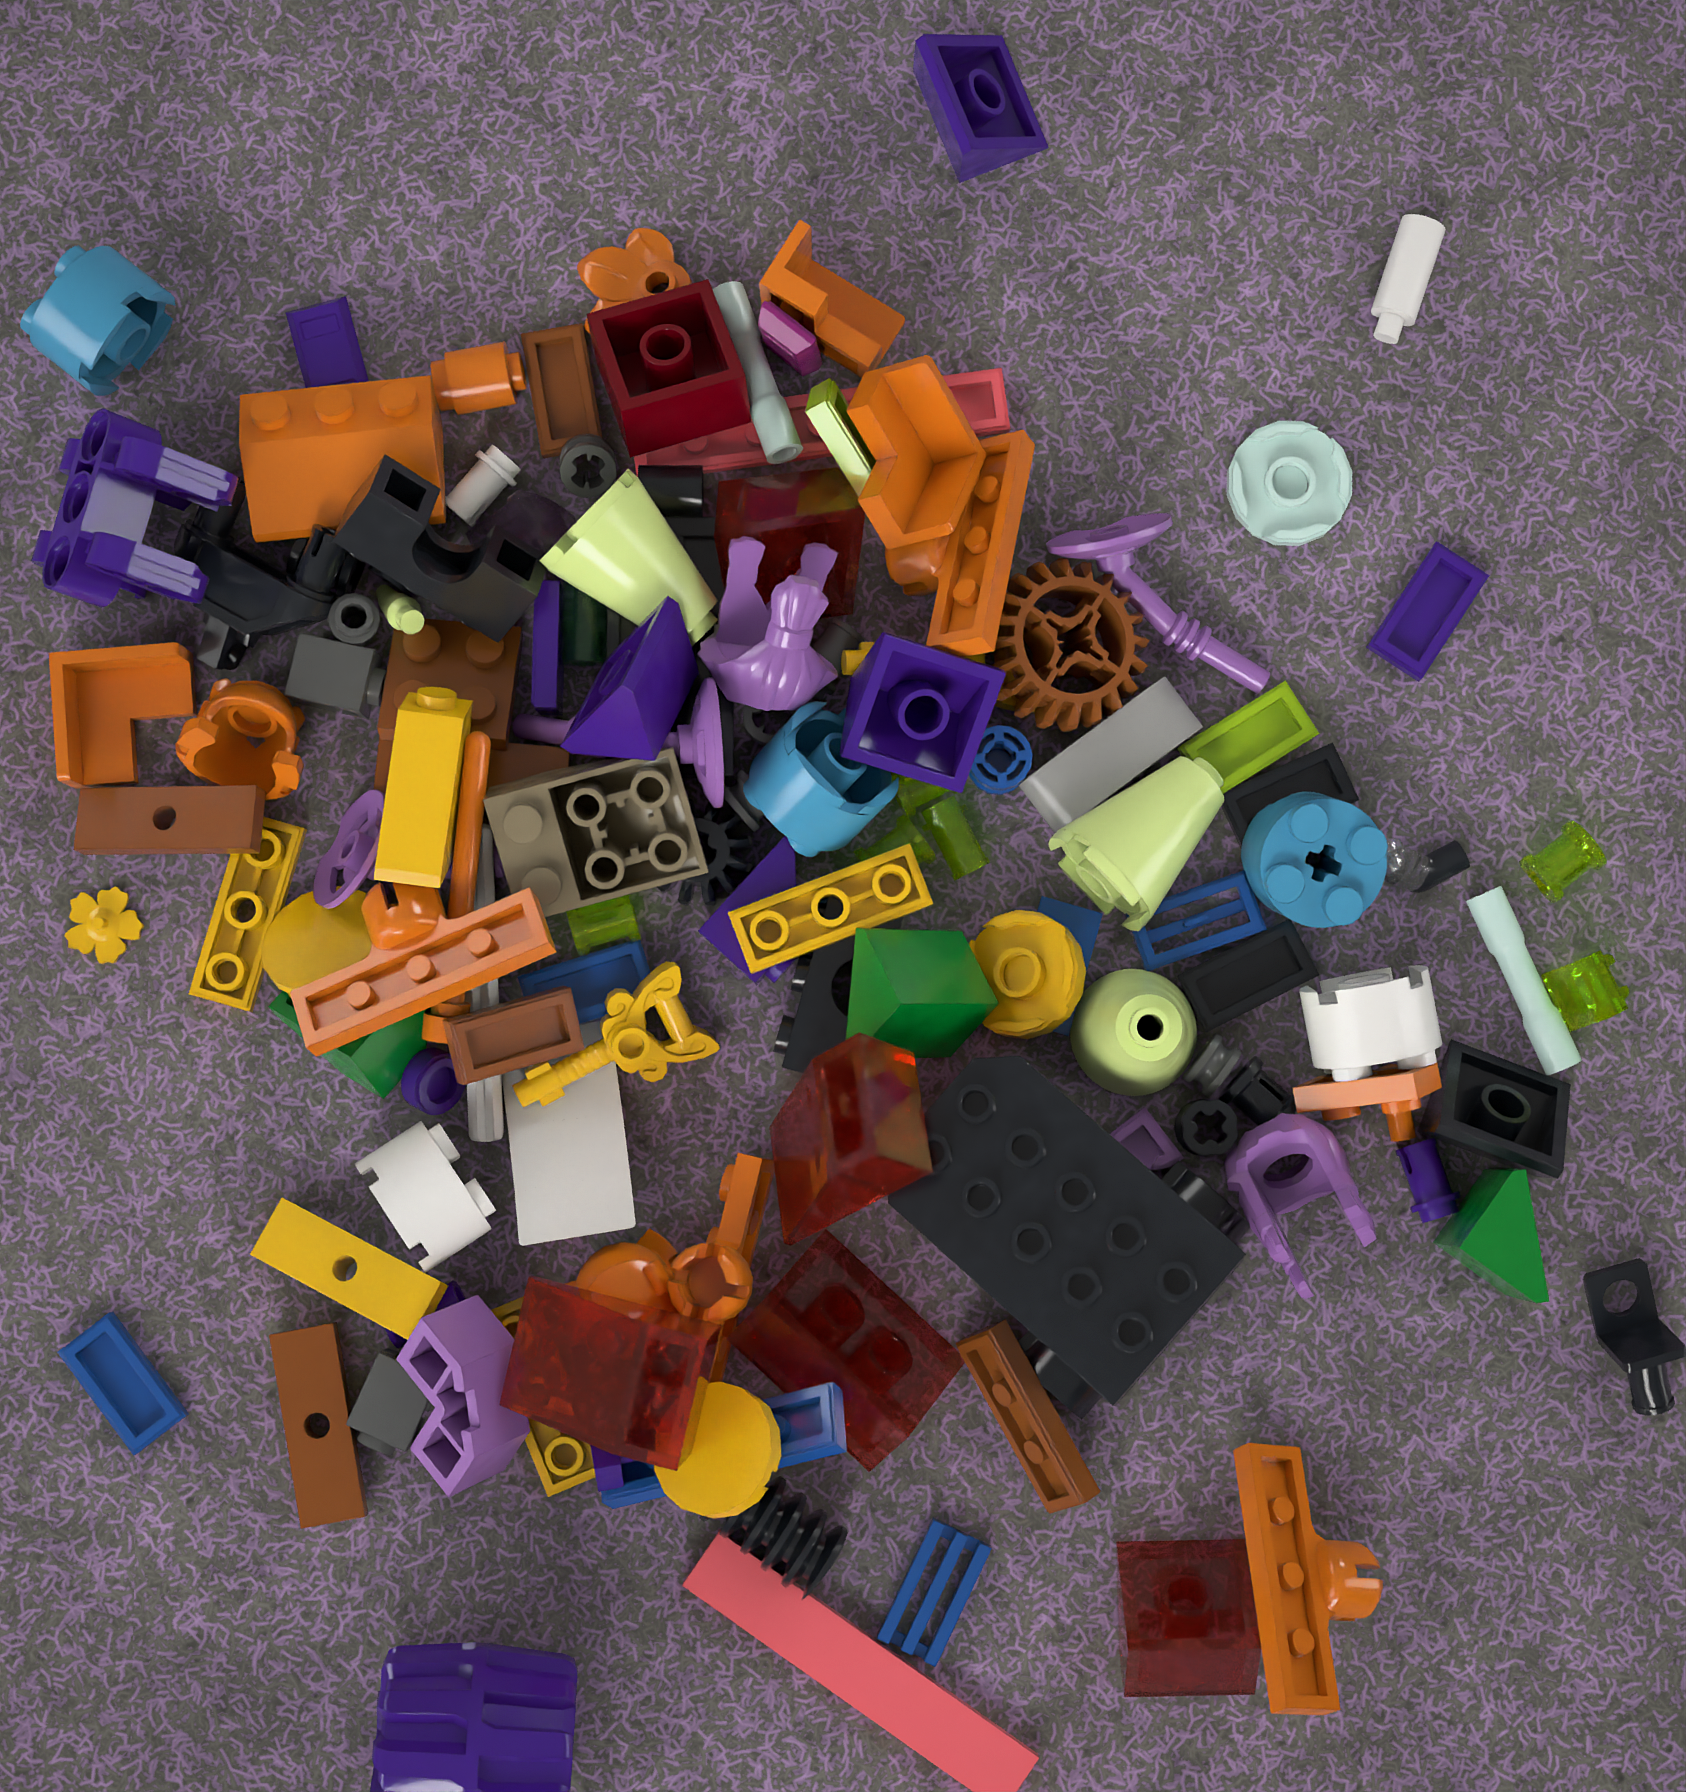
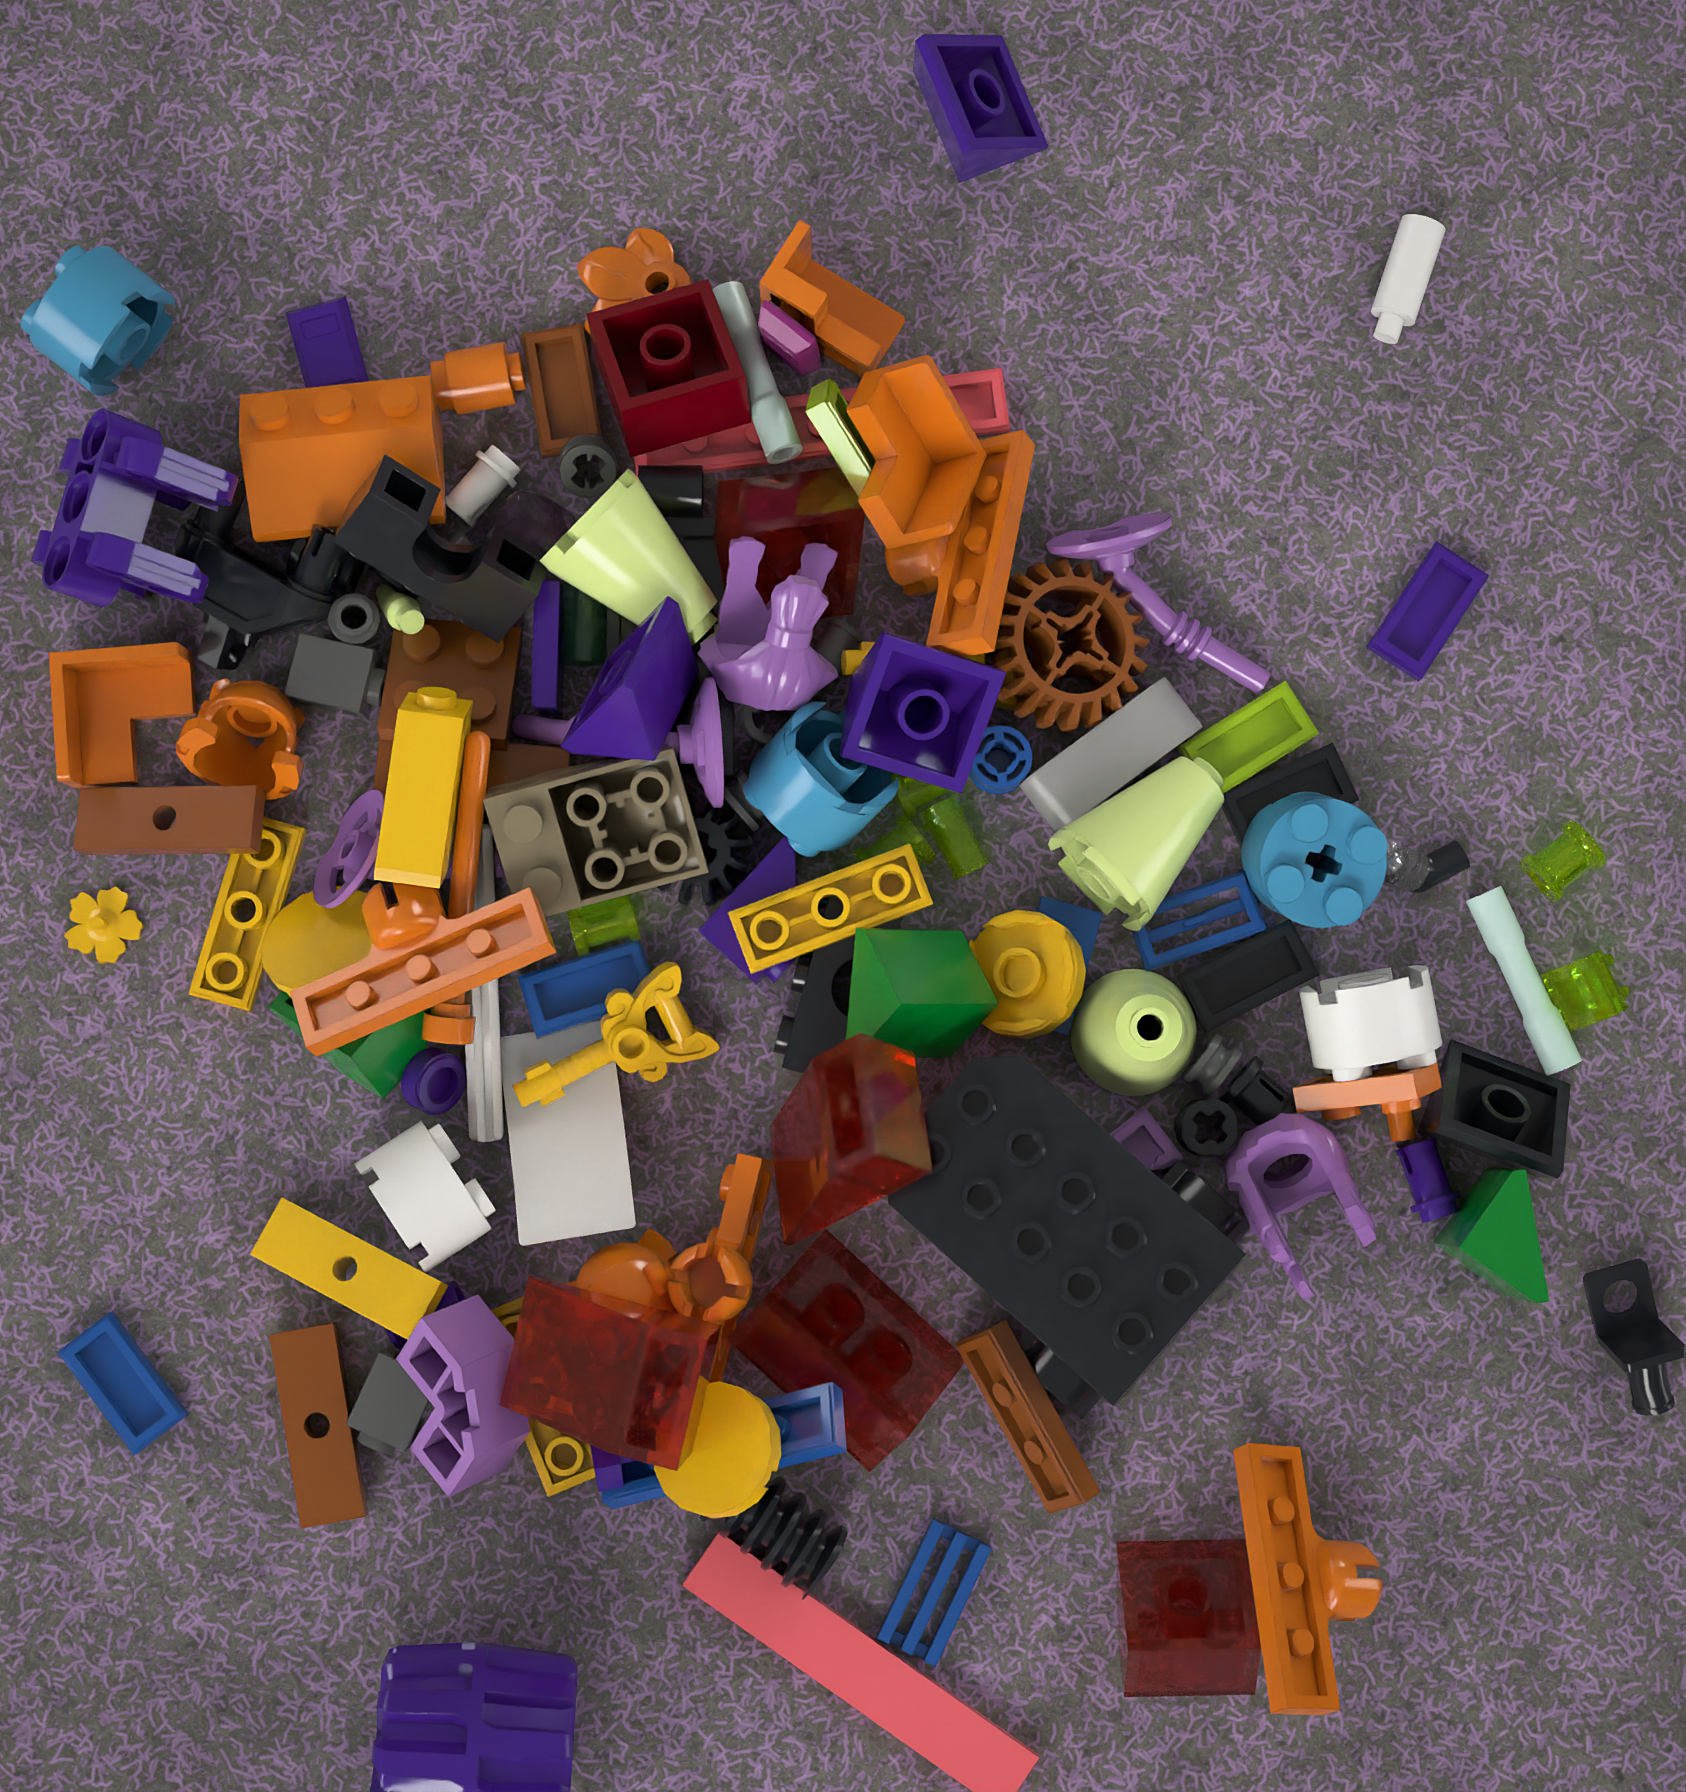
dark orange tile [442,985,585,1085] -> none
light aqua tile [1227,421,1352,546] -> none

